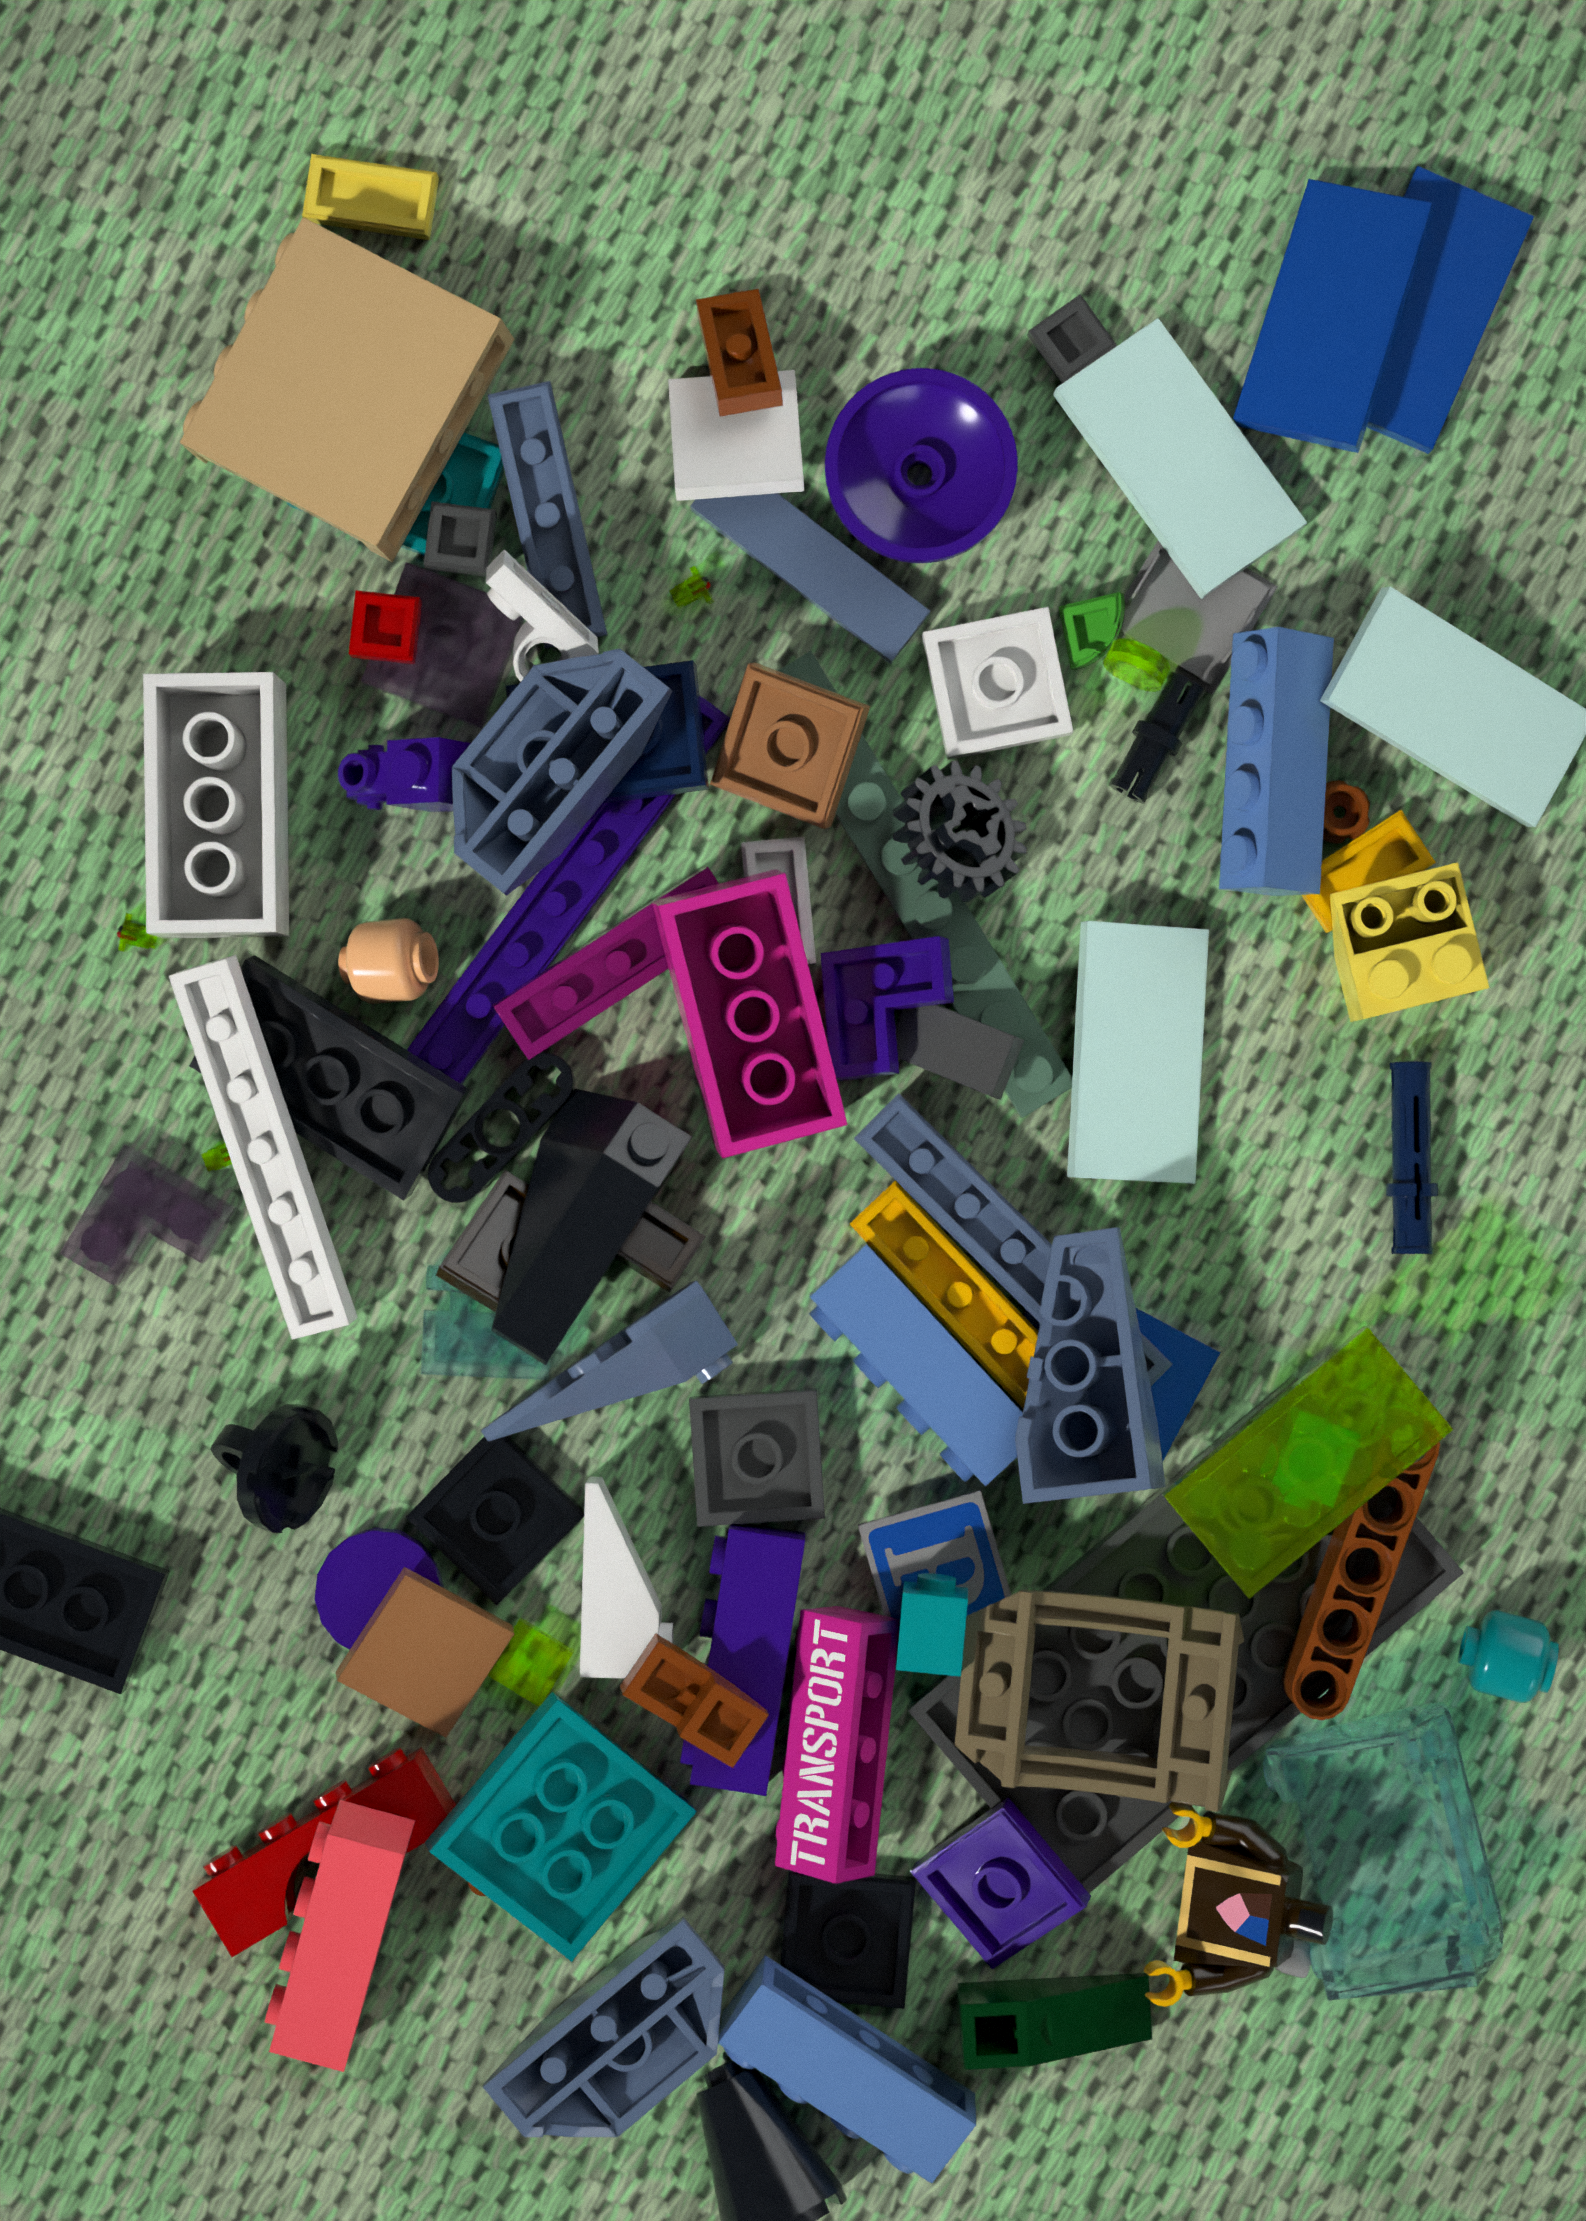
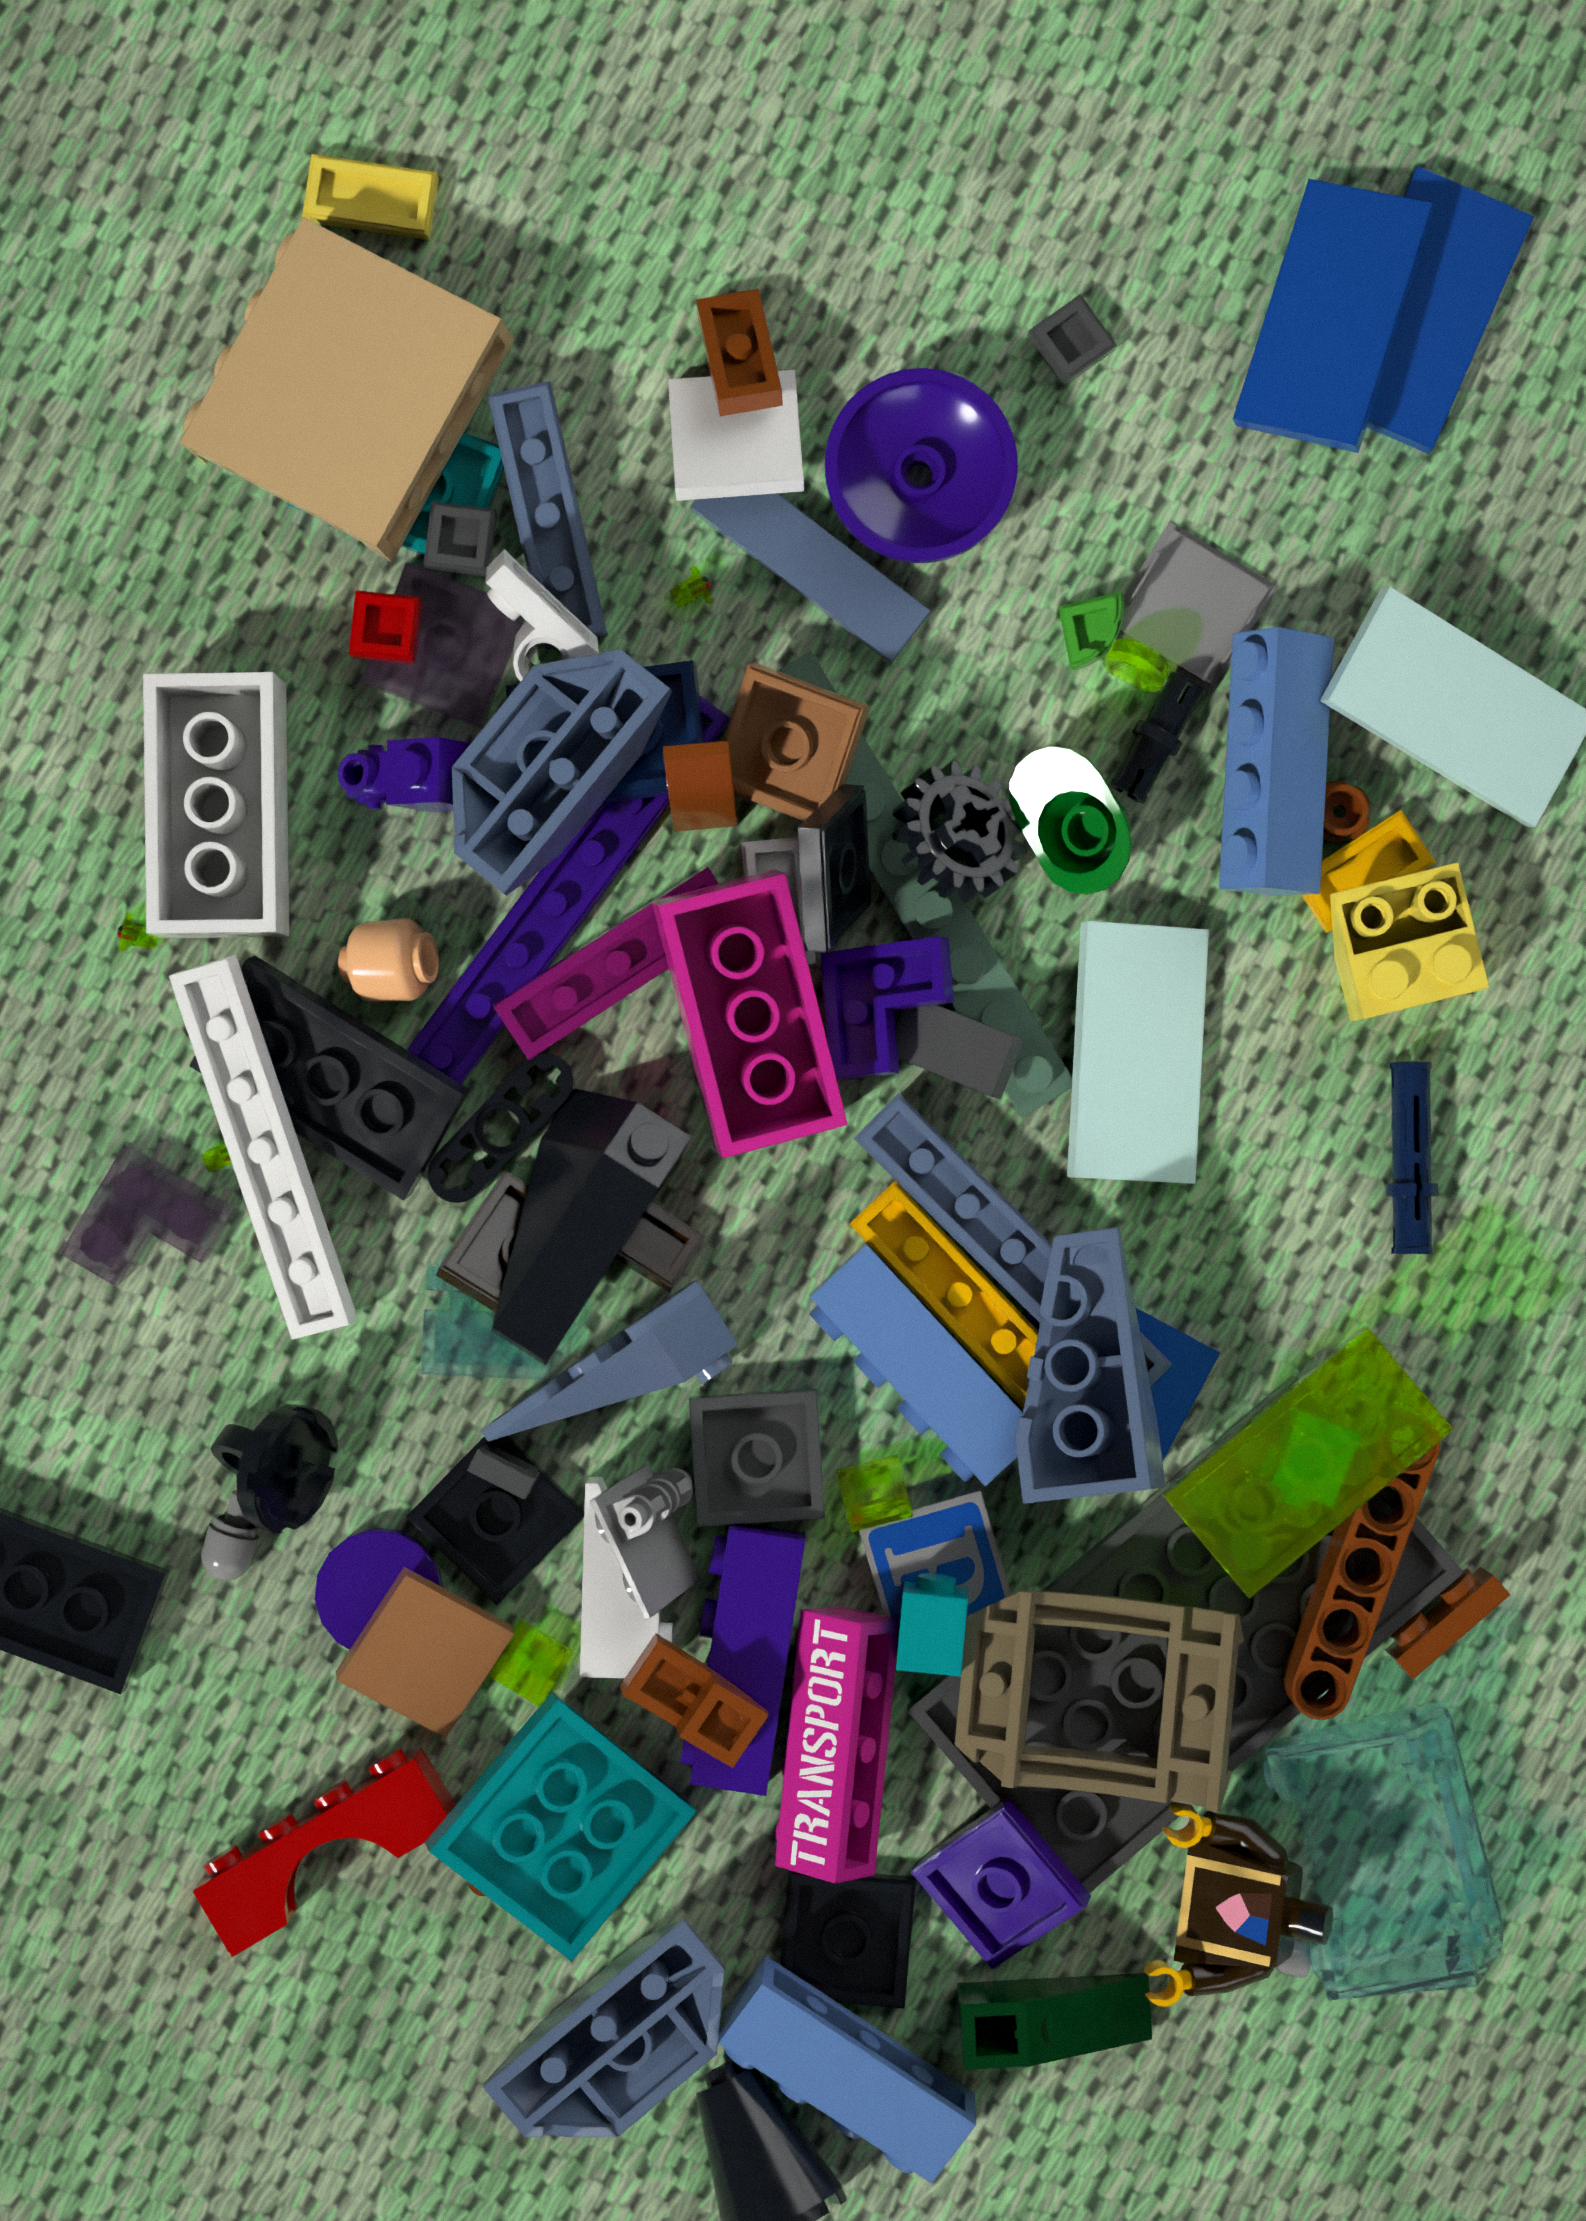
coral brick [264,1800,415,2072] -> none
white plate [922,607,1073,760] -> none
light aqua tile [1053,318,1307,600] -> none
teal head [1458,1610,1559,1703] -> none
none -> light grey cylinder [201,1490,259,1581]
none -> dark grey tile [467,1443,541,1500]
none -> light grey hinge [590,1464,701,1620]
none -> dark orange slope [663,741,737,832]
none -> black tile [798,784,871,952]
none -> clear neon green tile [836,1454,913,1532]
none -> green piece [1009,746,1132,895]
none -> dark orange plate [1385,1567,1510,1679]

